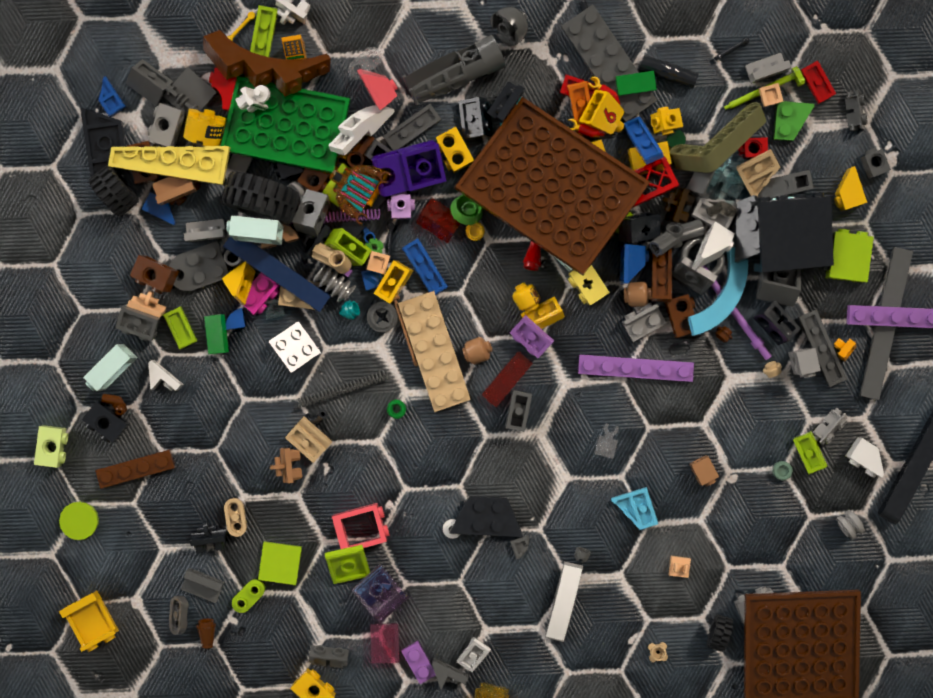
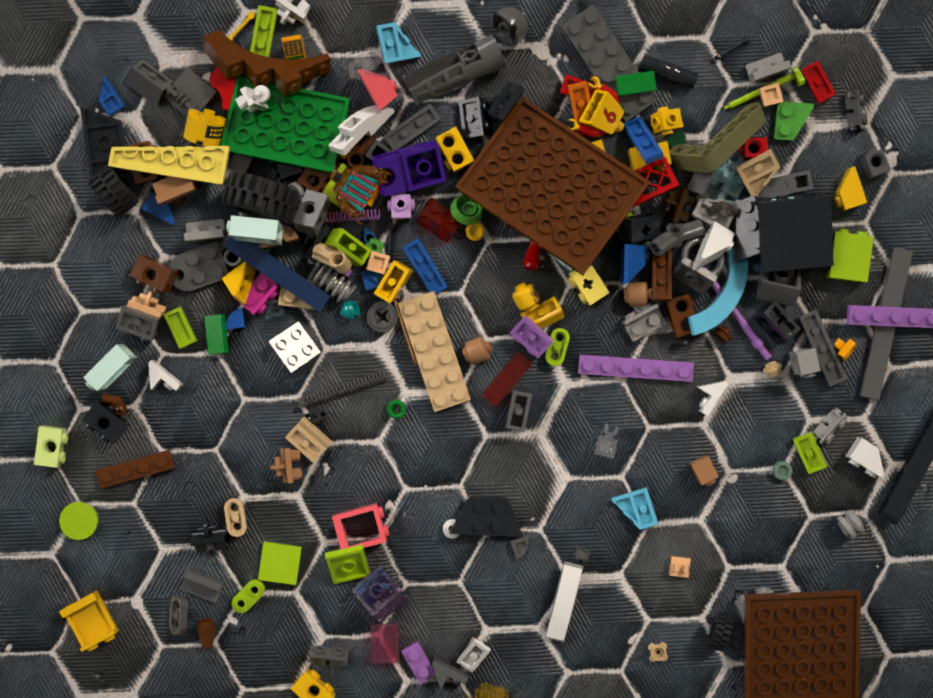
light grey brick [148,103,186,147] -> none
none -> medium azure wing [376,22,421,65]
none -> lime plate [545,328,570,366]
none -> white slope [697,381,728,416]

